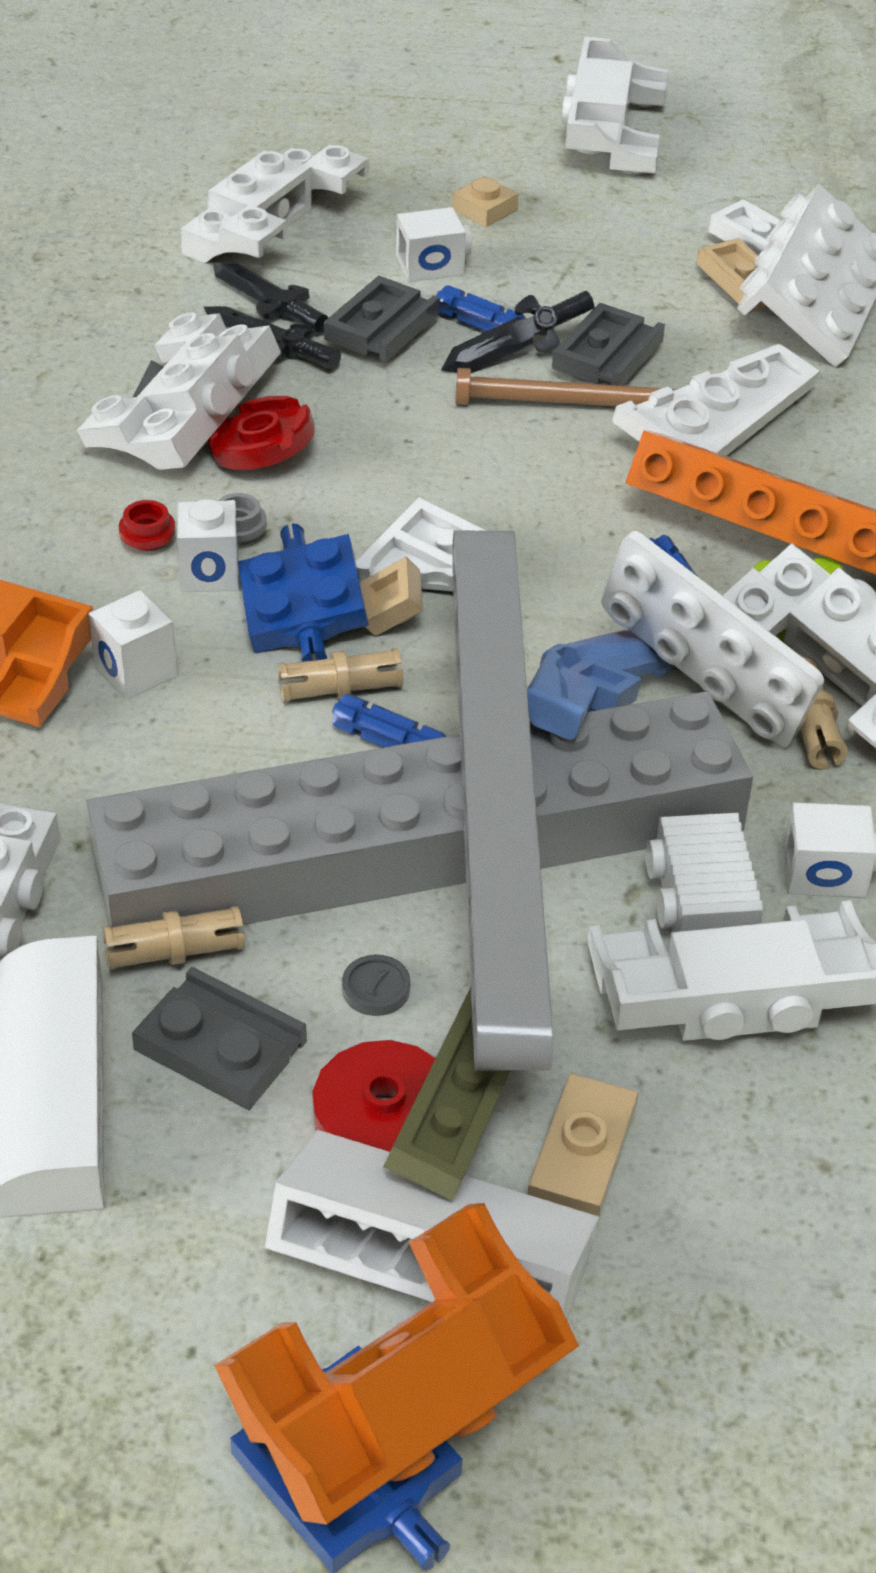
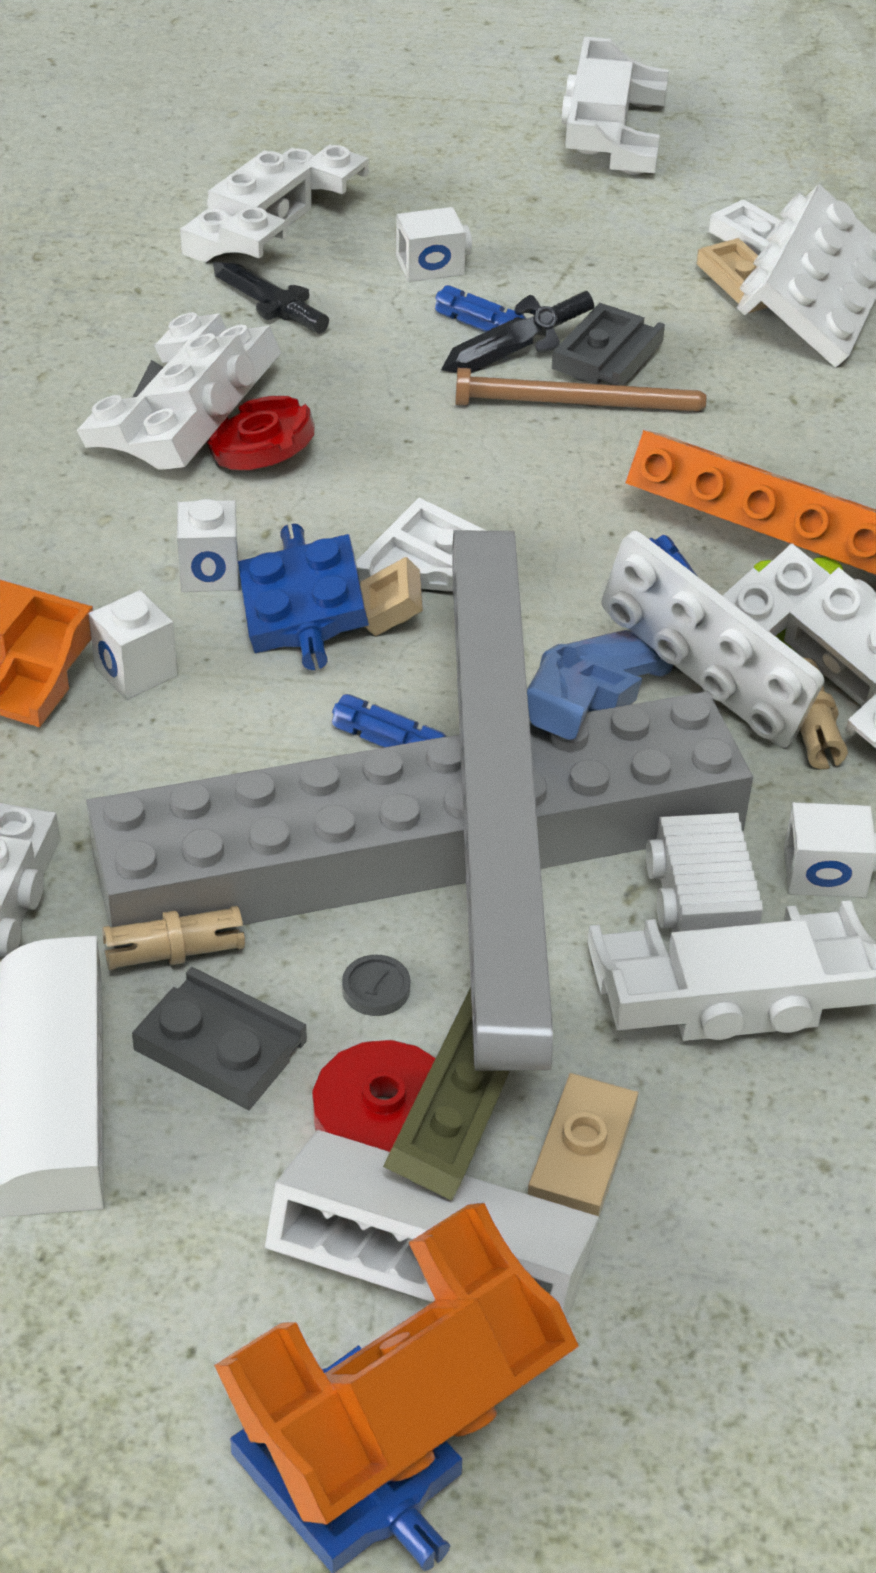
red plate [119,500,176,551] -> none
black sword [204,306,341,370] -> none
light grey plate [218,493,267,544] -> none
tan pin [278,648,403,702] -> none
dark grey plate [324,275,440,363] -> none
tan plate [452,176,519,227] -> none
white wing [611,344,820,456] -> none

